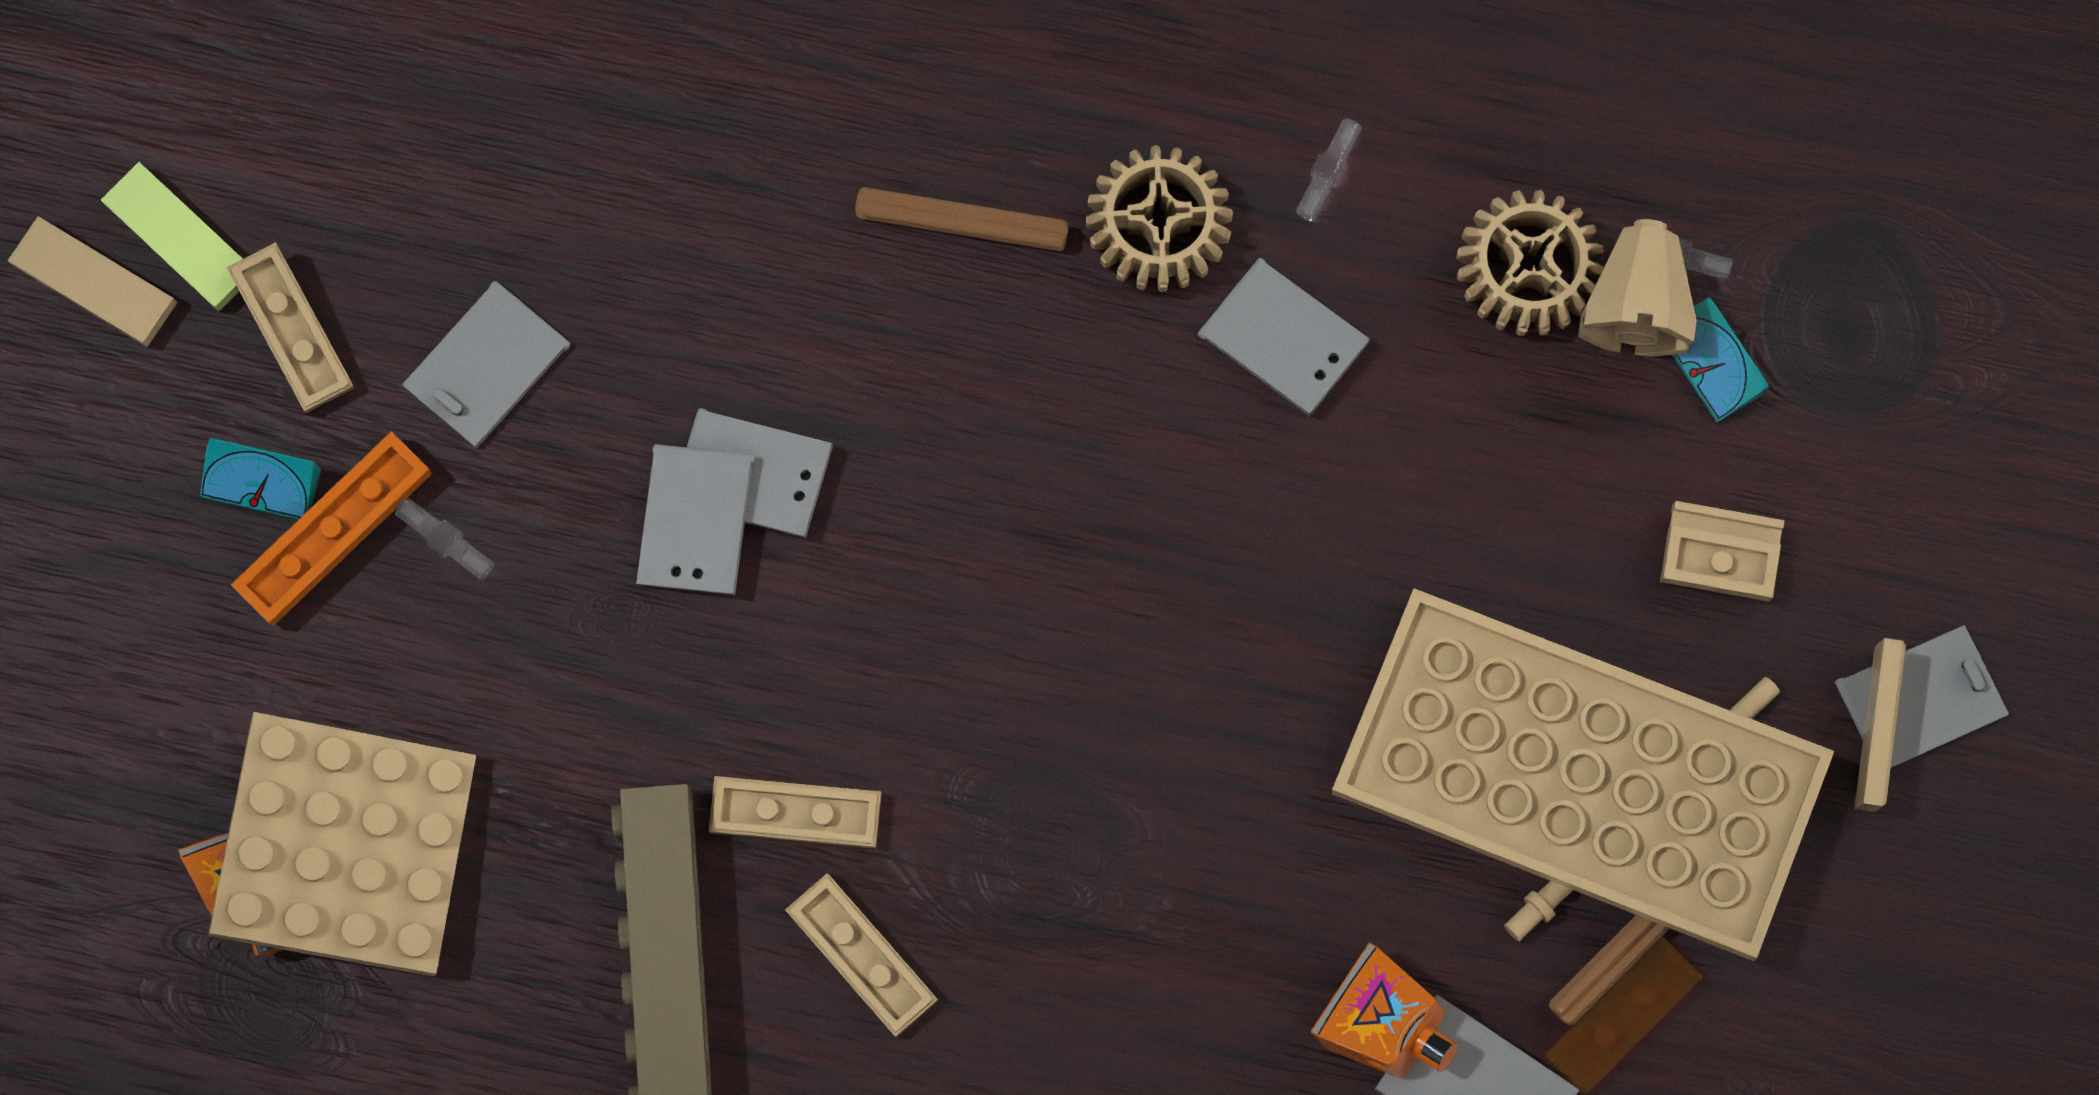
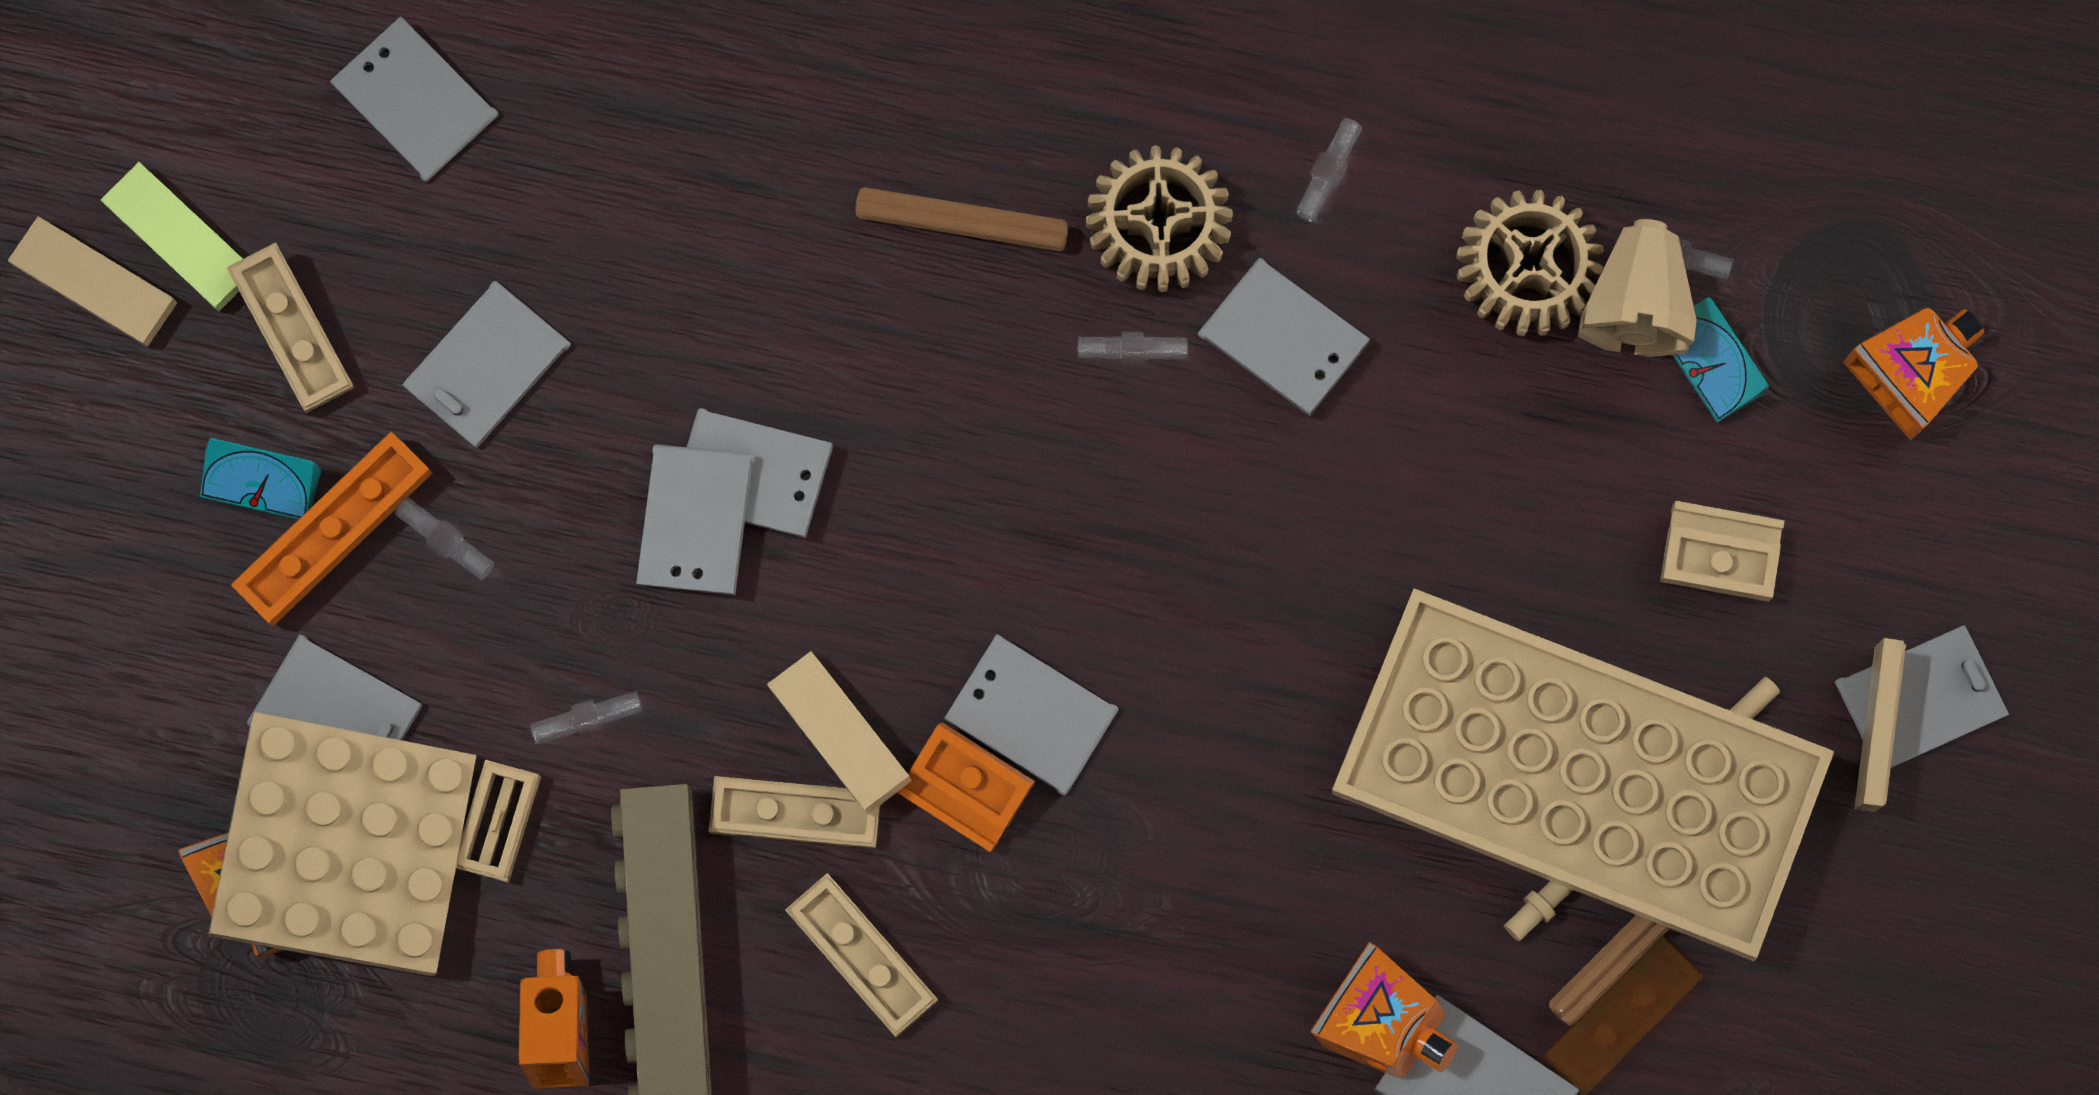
none -> light grey container [247,635,423,740]
none -> light grey container [330,16,499,182]
none -> tan tile [456,760,541,884]
none -> orange torso [519,949,590,1089]
none -> clear bar [530,691,643,745]
none -> tan tile [767,651,912,815]
none -> orange plate [897,722,1035,852]
none -> light grey container [944,634,1119,796]
none -> clear bar [1078,331,1187,364]
none -> orange torso [1843,308,1984,441]

